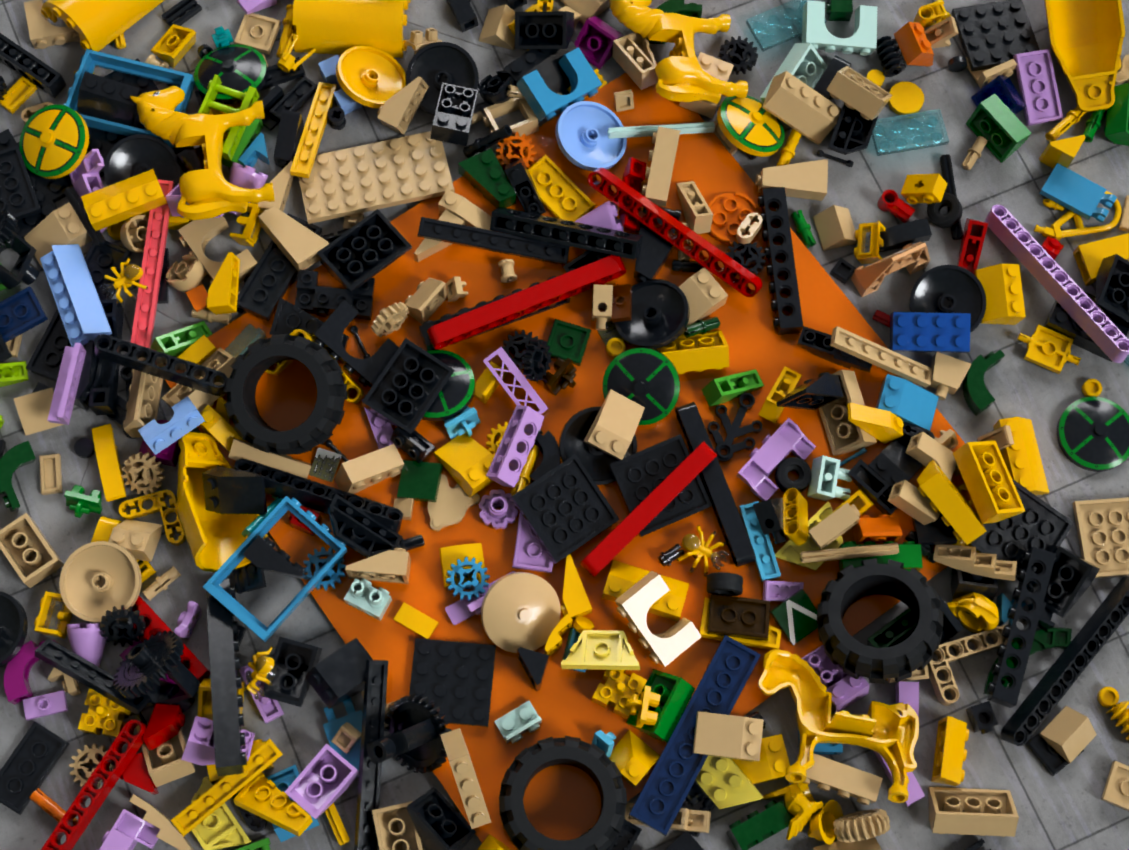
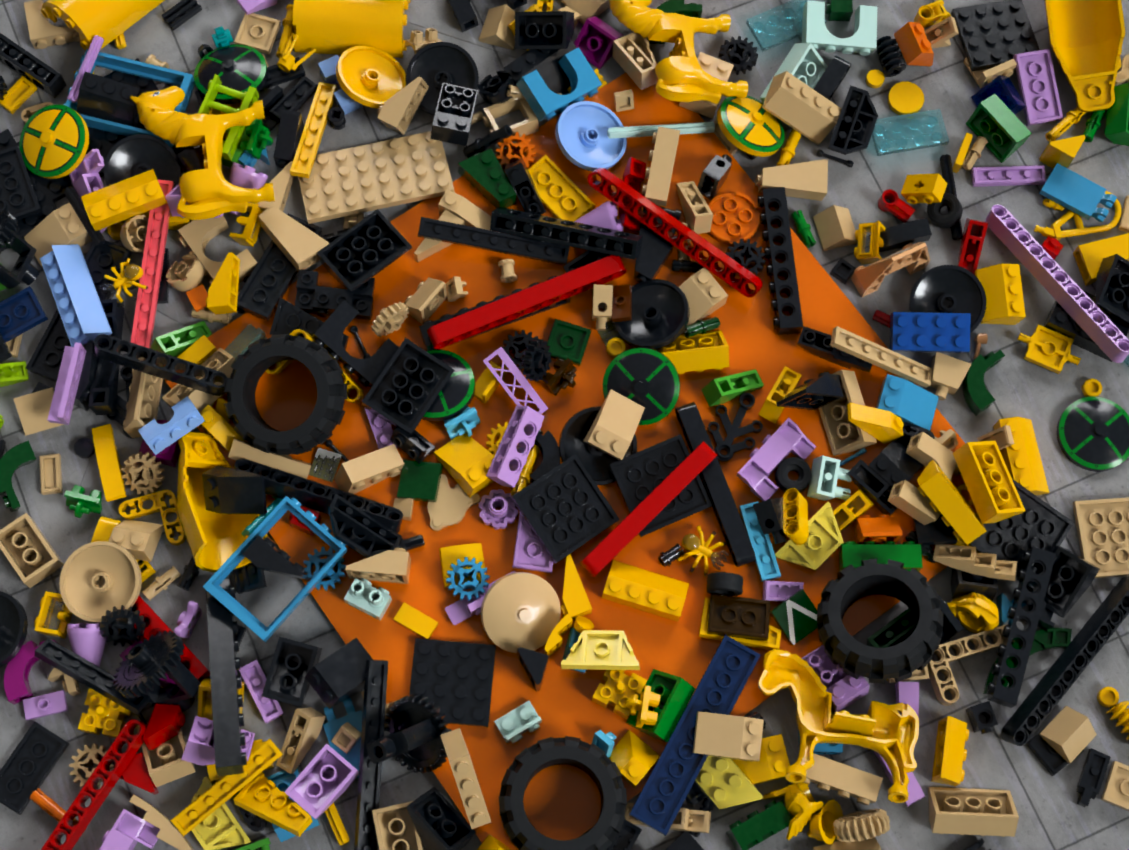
yellow slope [151,24,196,68] -> none
yellow animal [244,646,276,699] -> none
arch [615,571,702,667] -> none
tan beam [736,213,763,244] -> none
tan axle [800,543,899,563] -> none
tan window [808,502,861,550] -> none
tan slope [827,66,893,120] -> none
black tile [948,56,967,72] -> none
none -> lavender axle [67,35,104,103]
none -> black pin [177,556,200,591]
none -> green hips [240,120,273,159]
none -> tan slope [276,707,326,774]
none -> torso [698,154,732,200]
none -> yellow tile [952,133,973,173]
none -> lavender tile [971,165,1047,187]
none -> medium nougat hand [973,333,988,359]
none -> black hinge [1076,748,1111,807]

